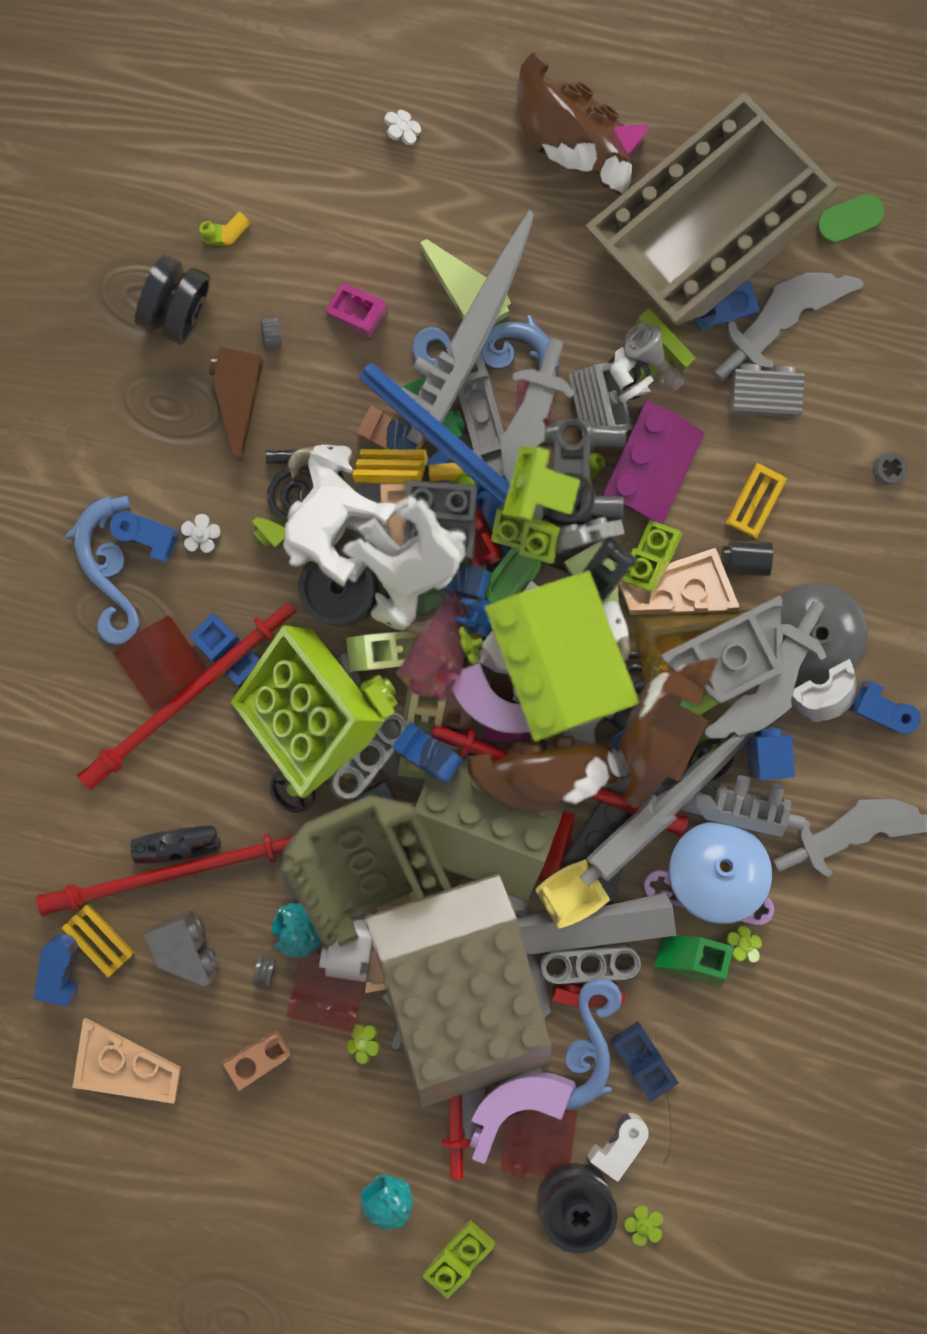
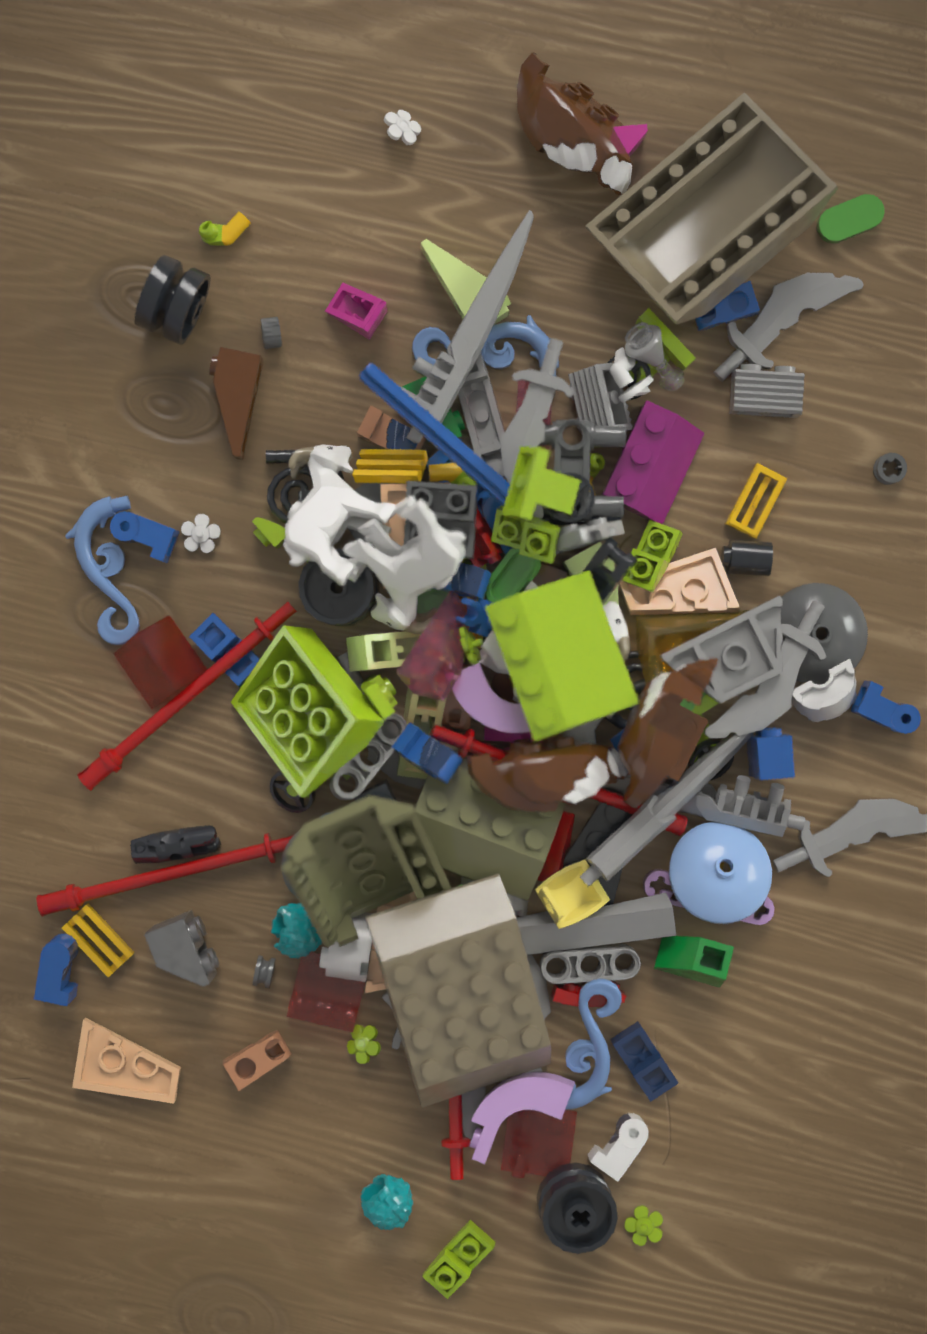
lime plant [726,925,762,964] -> none

